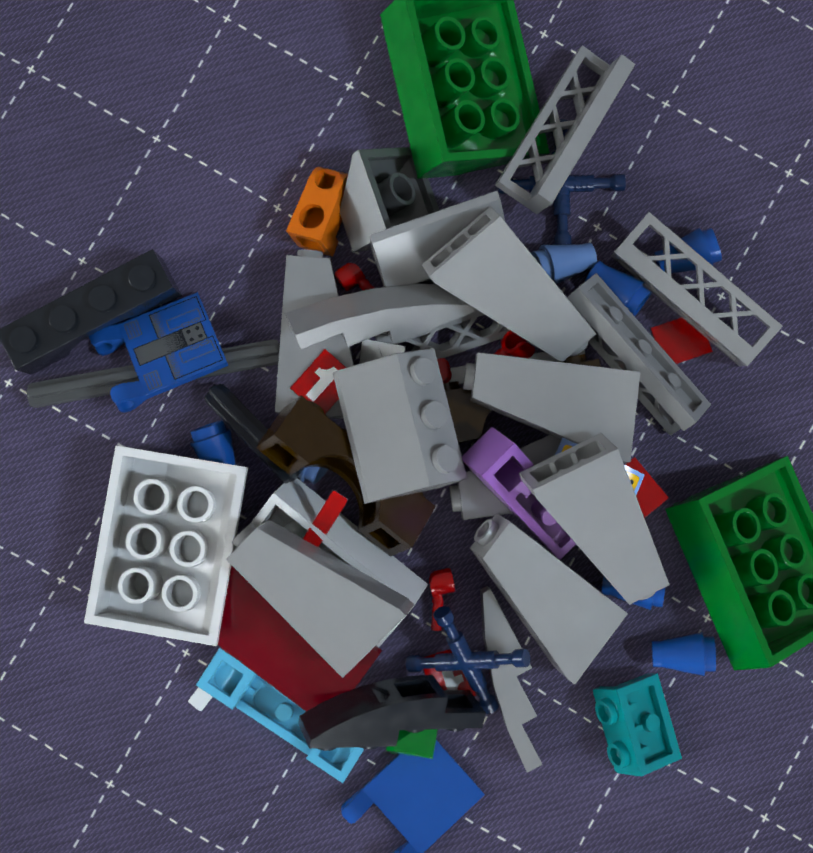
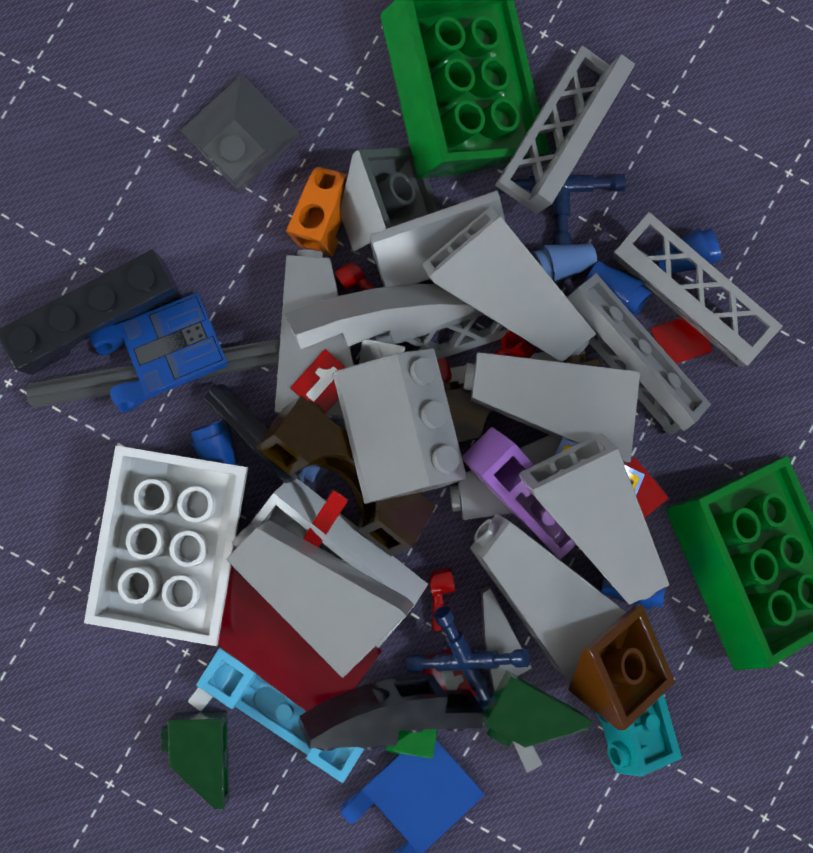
blue cone [652,632,716,676] -> none
none -> dark green slope [161,711,230,809]
none -> dark grey slope [180,73,301,193]
none -> dark green slope [481,670,592,748]
none -> reddish brown slope [568,604,675,730]

